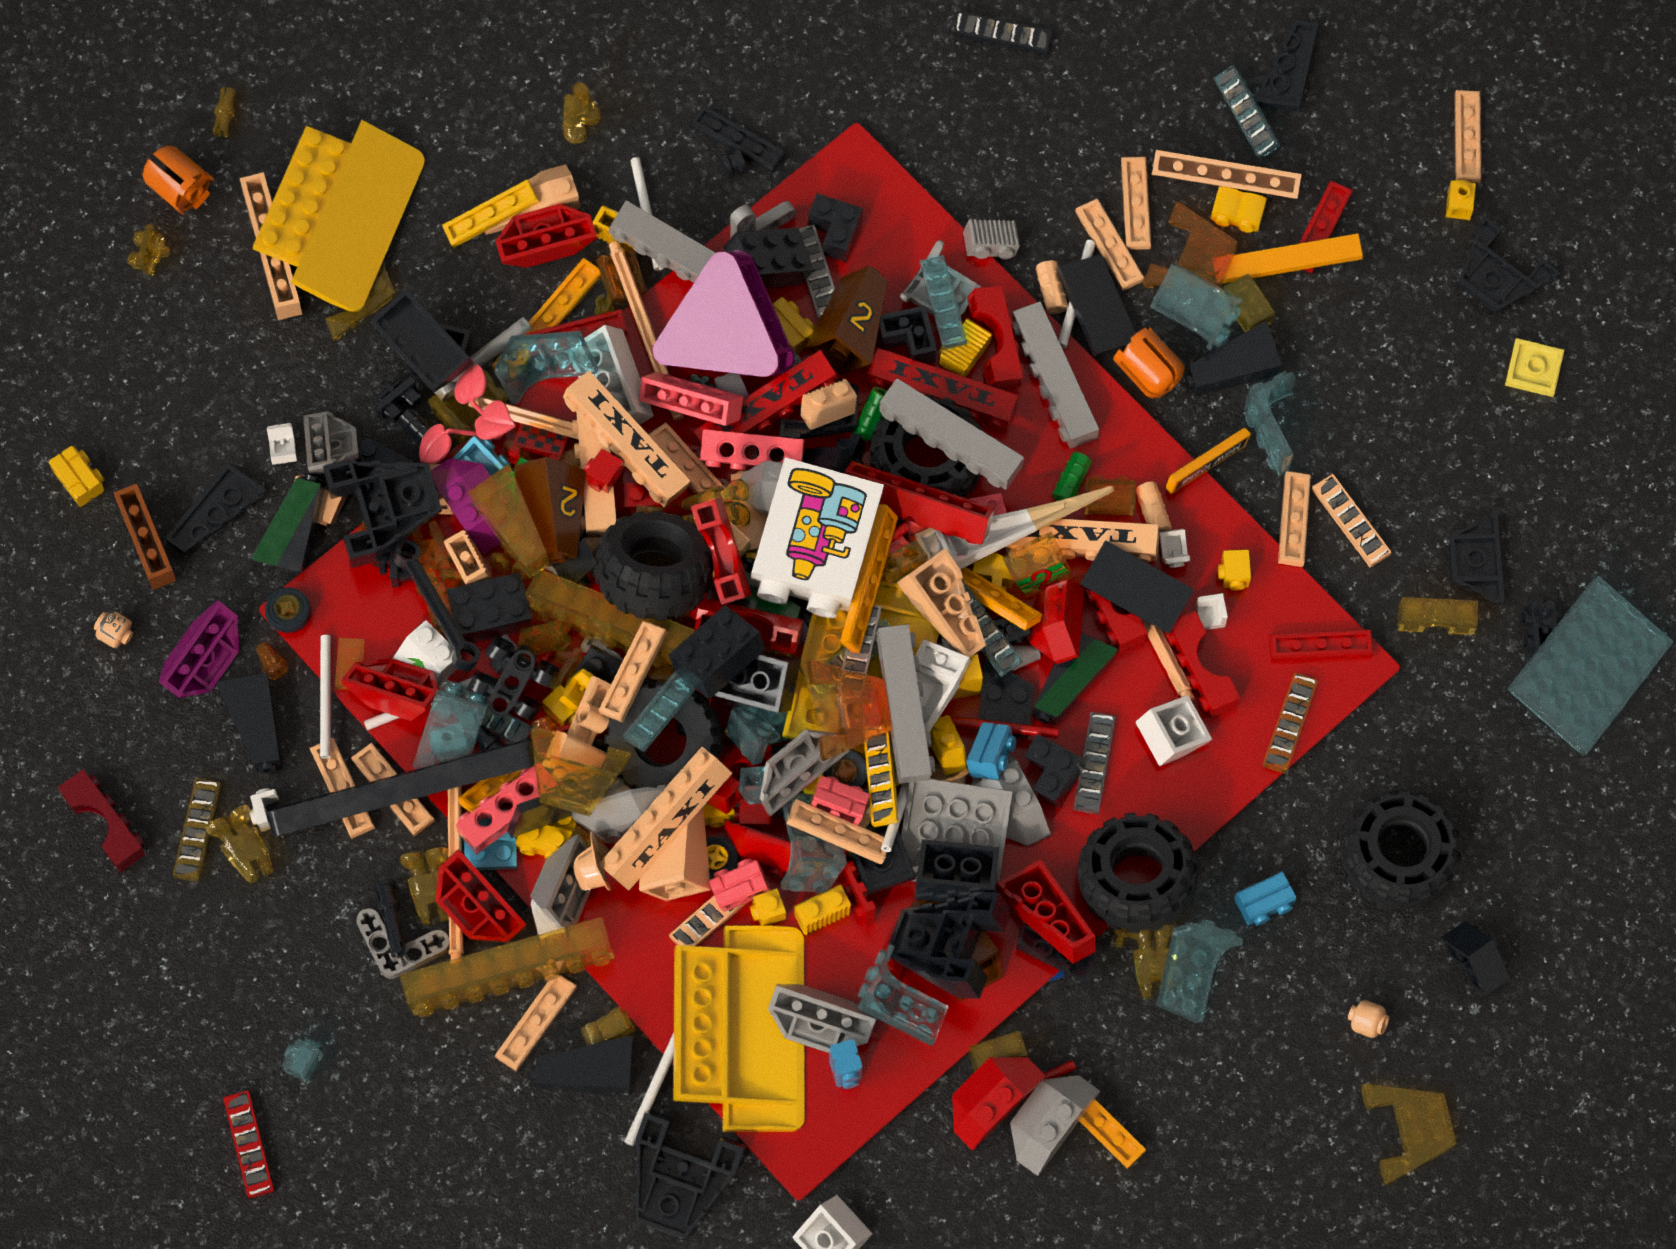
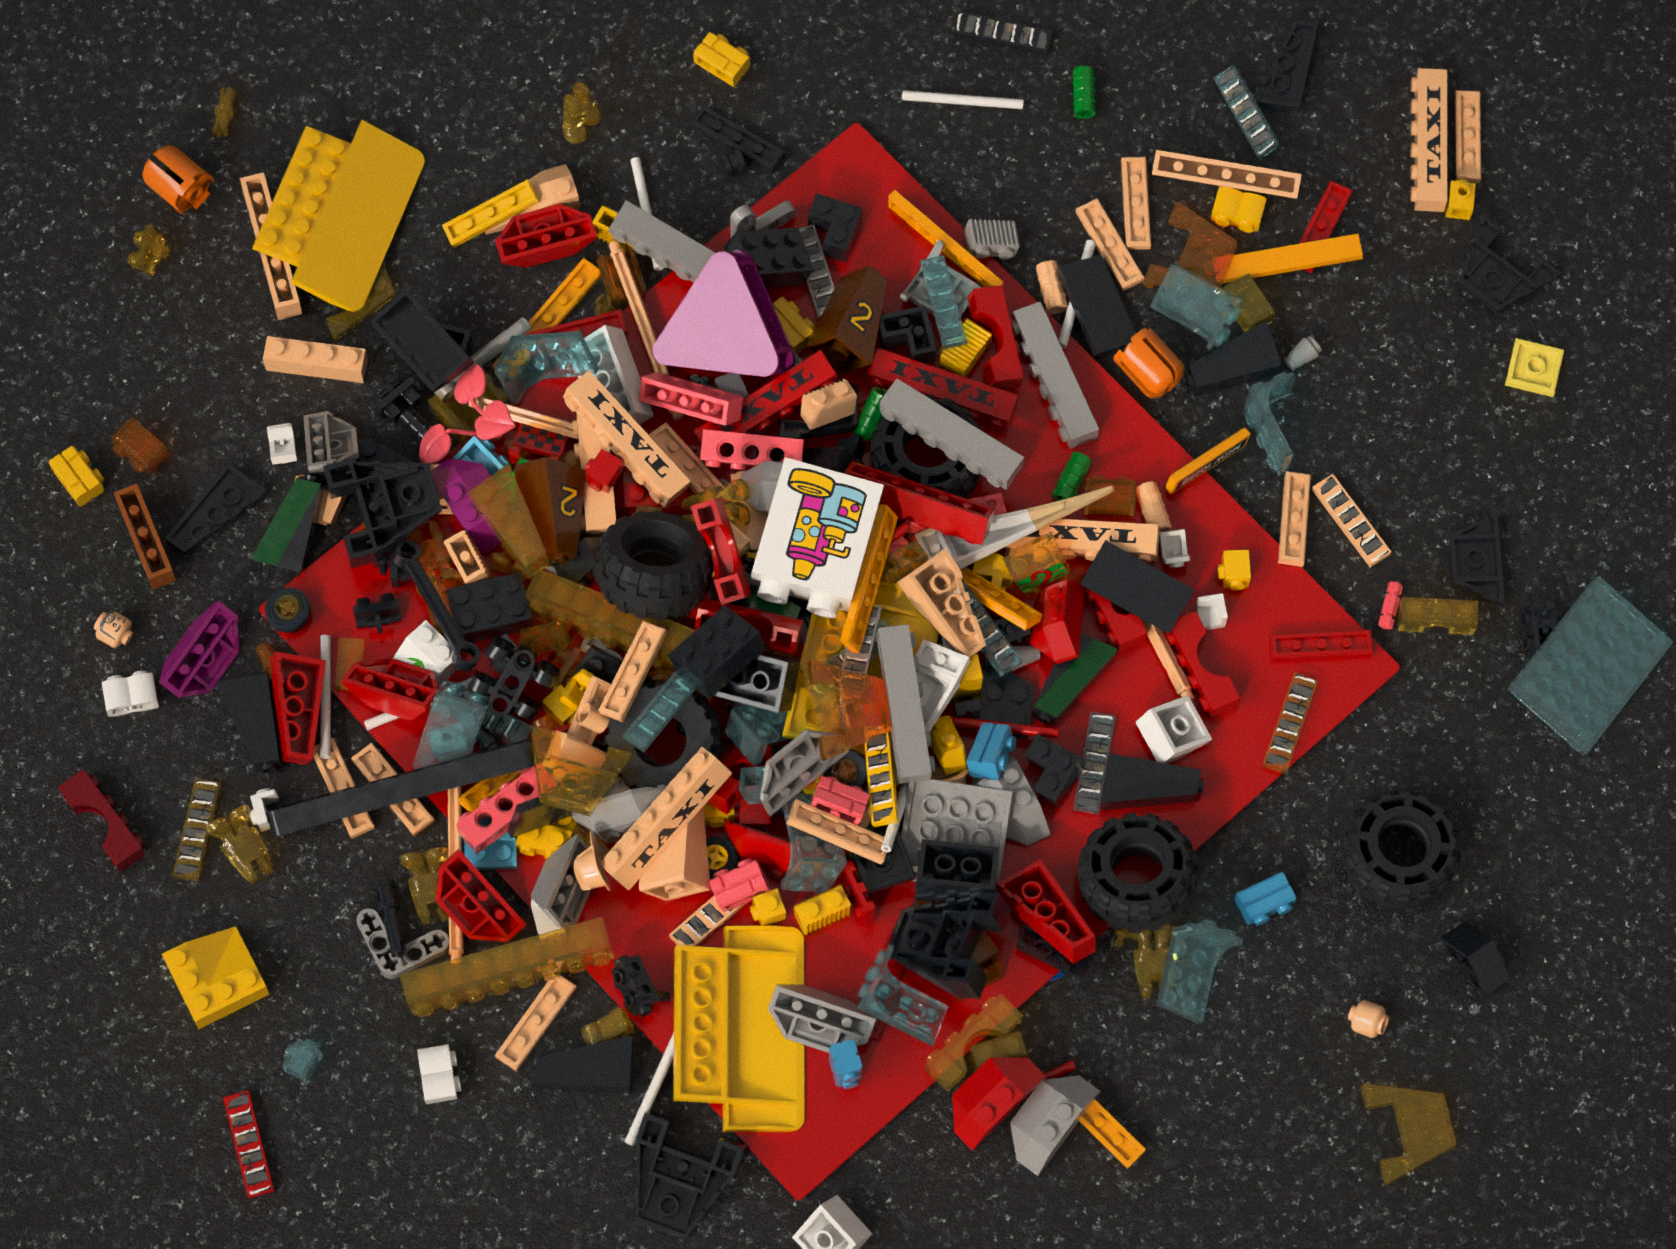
none -> white brick [102,671,159,717]
none -> clear orange brick [111,417,170,476]
none -> yellow slope [162,926,270,1029]
none -> light nougat brick [263,336,368,383]
none -> red wedge [270,652,326,765]
none -> black hips [353,593,402,634]
none -> white brick [417,1044,461,1104]
none -> black brick [611,955,670,1017]
none -> yellow brick [693,32,750,87]
none -> light orange tile [888,190,1004,288]
none -> white piece [902,90,1023,109]
none -> clear yellow arch [925,993,1023,1093]
none -> black tile [951,694,981,719]
none -> green axle [1072,66,1096,119]
none -> black slope [1100,754,1204,810]
none -> light grey cone [1284,336,1322,371]
none -> coral axle [1378,581,1403,630]
none -> light nougat brick [1410,68,1447,212]

